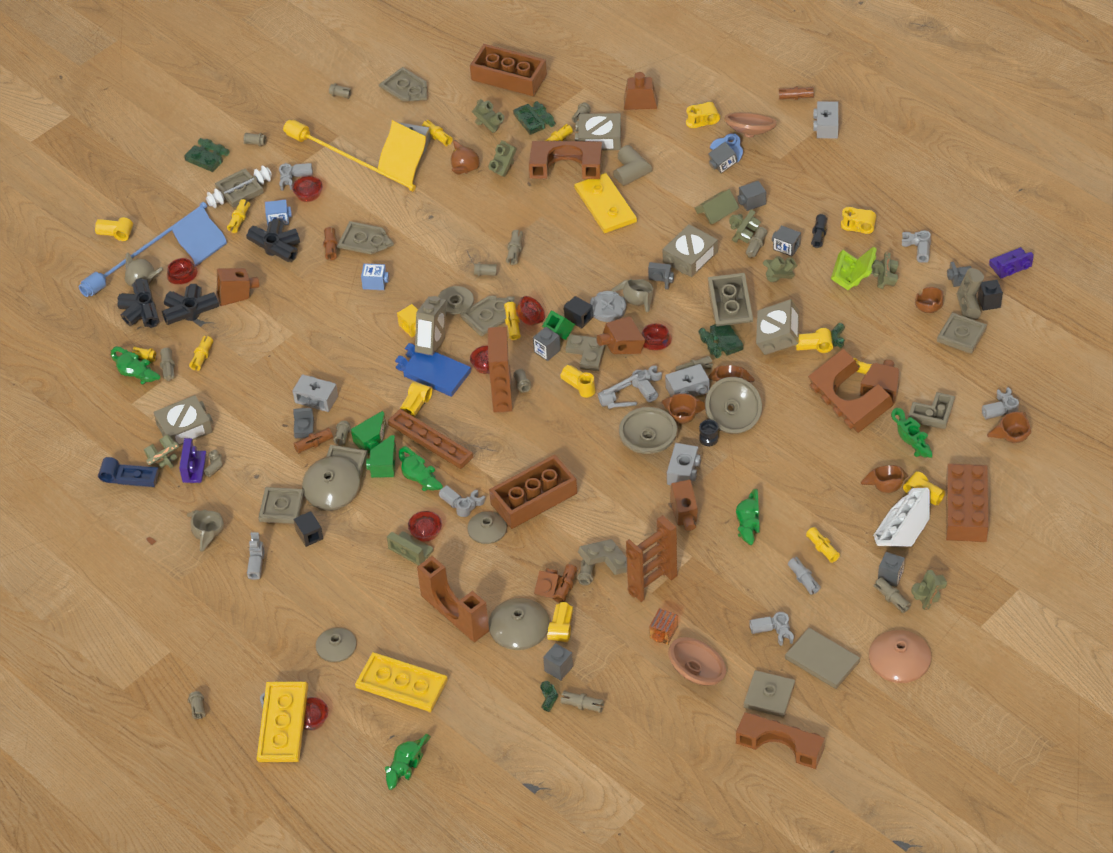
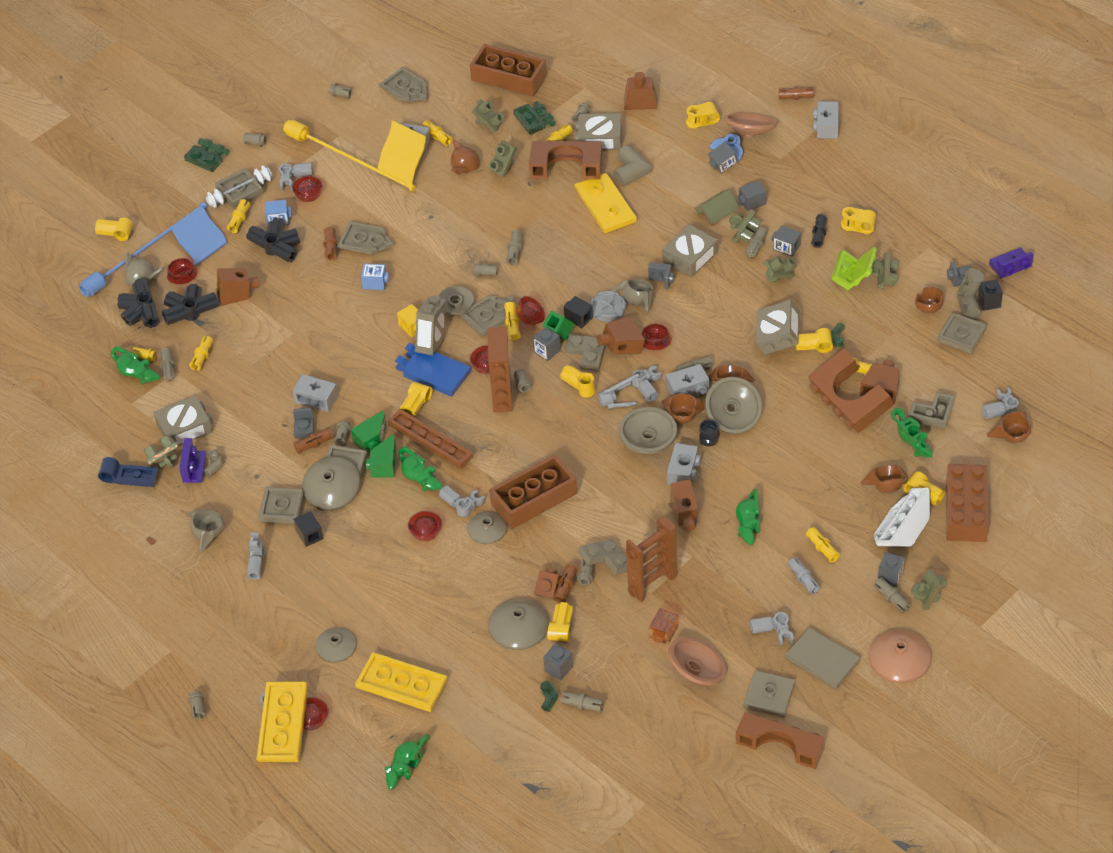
olive panel [387,531,433,565] -> none
dark orange arch [417,556,489,643] -> none
clear green plate [698,324,743,358] -> none
dark tan slope [708,273,753,326] -> none
light grey bar [902,230,931,262] -> none

